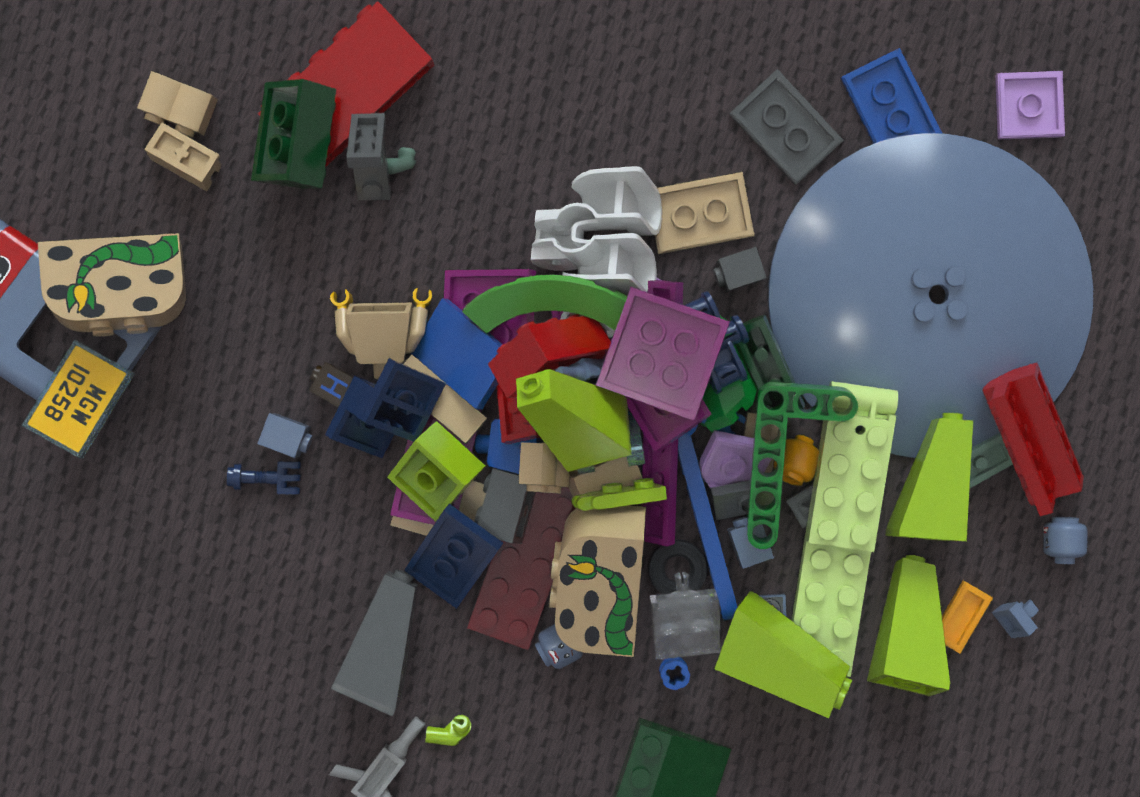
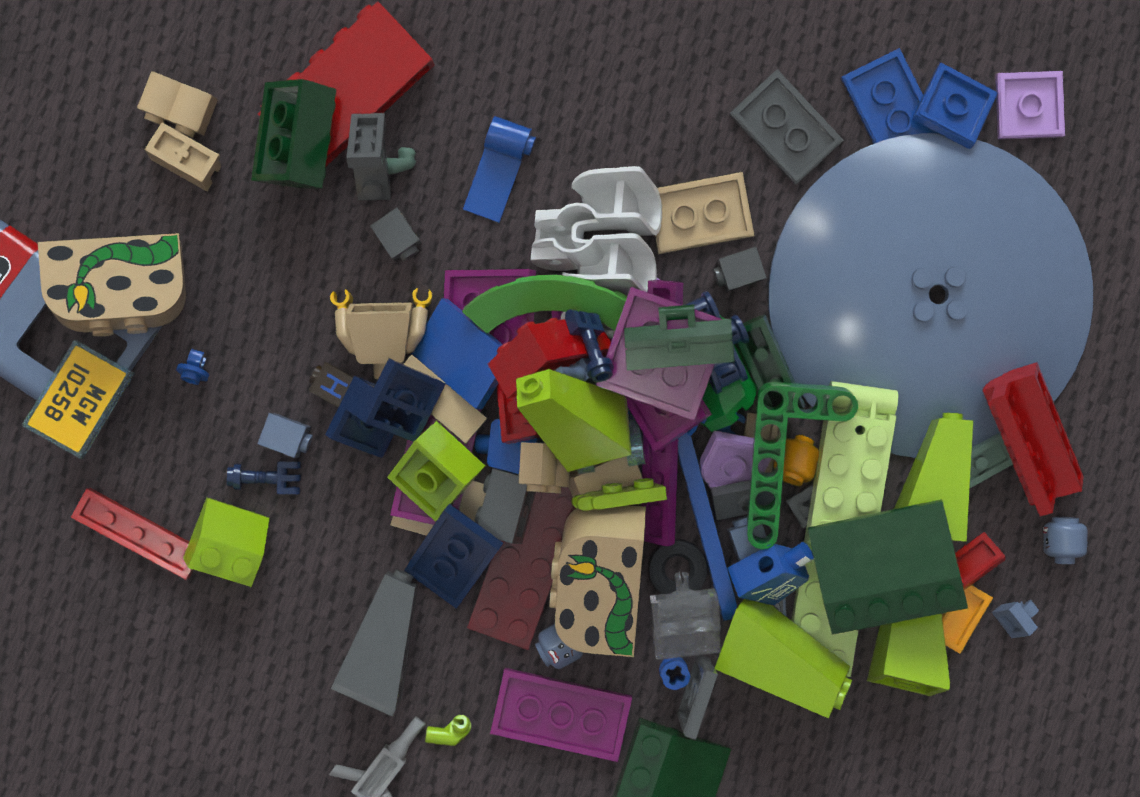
none -> plate [71,488,194,580]
none -> blue plate [176,349,209,385]
none -> lime slope [183,497,269,587]
none -> dark grey brick [370,208,422,262]
none -> blue door [463,116,536,223]
none -> magenta plate [490,668,632,762]
none -> dark blue hinge [565,309,614,382]
none -> dark green piece [624,304,735,371]
none -> dark grey tile [677,655,718,740]
none -> blue torso [727,542,814,605]
none -> dark green slope [808,499,968,635]
none -> blue tile [912,62,998,149]
none -> red tile [955,532,1006,590]

